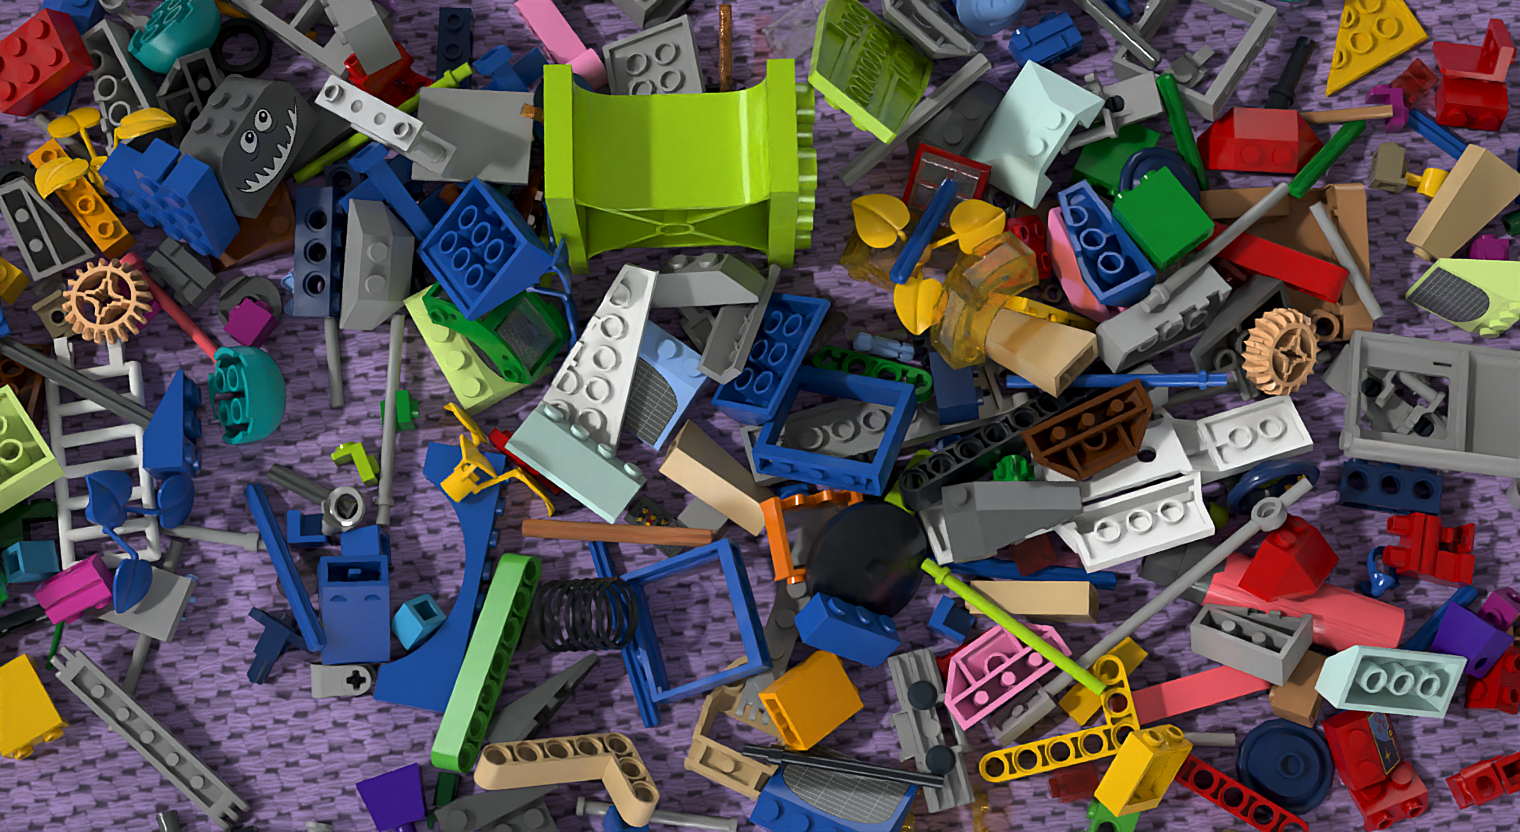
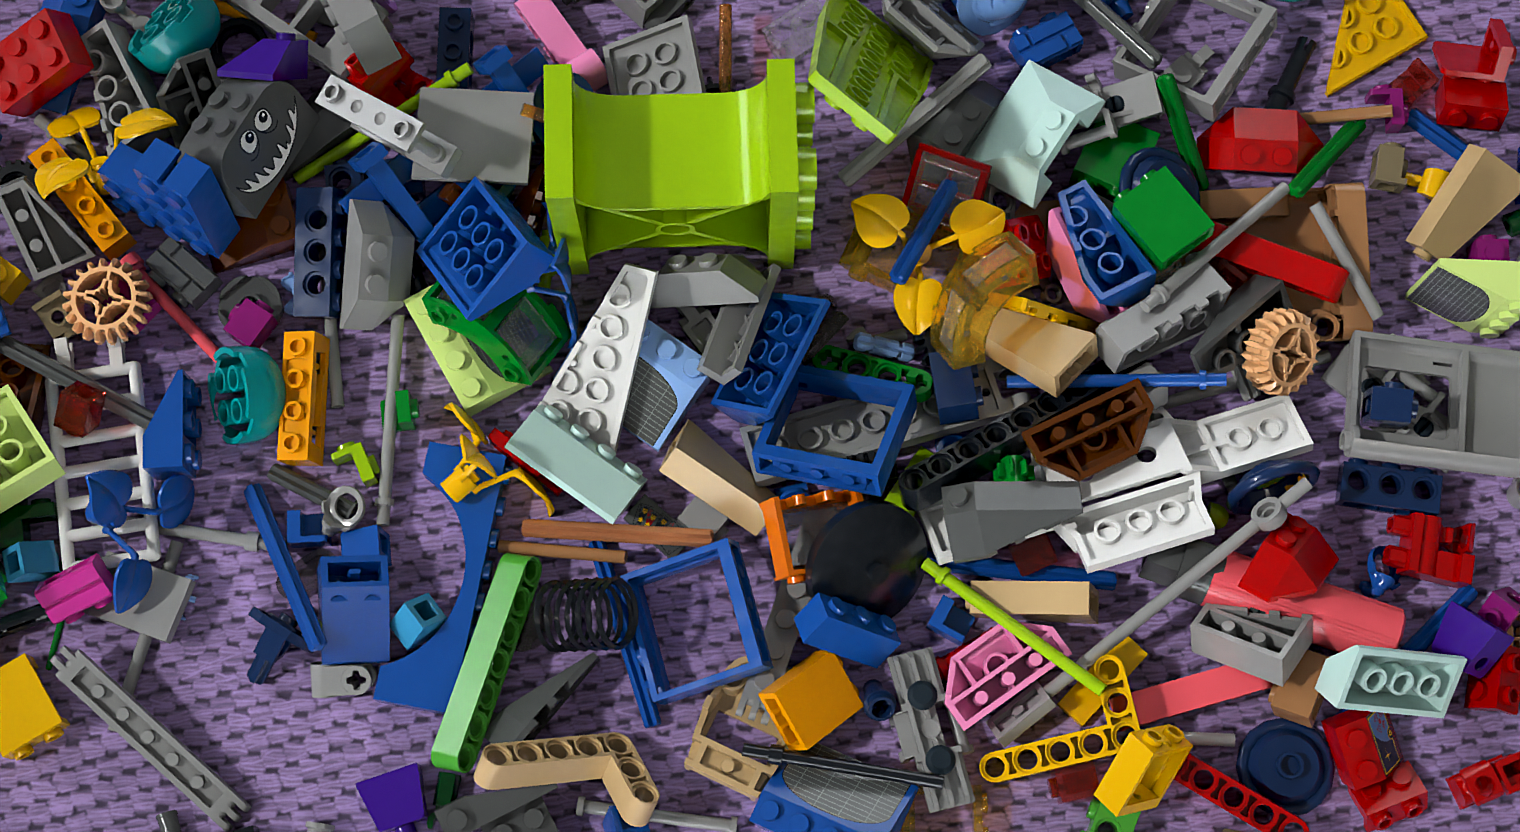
none -> clear red brick [53,380,106,438]
none -> dark purple slope [217,32,308,81]
none -> light orange brick [277,331,330,466]
none -> medium nougat bar [497,540,628,564]
none -> dark blue cone [863,679,896,721]
none -> dark blue brick [1360,382,1418,429]

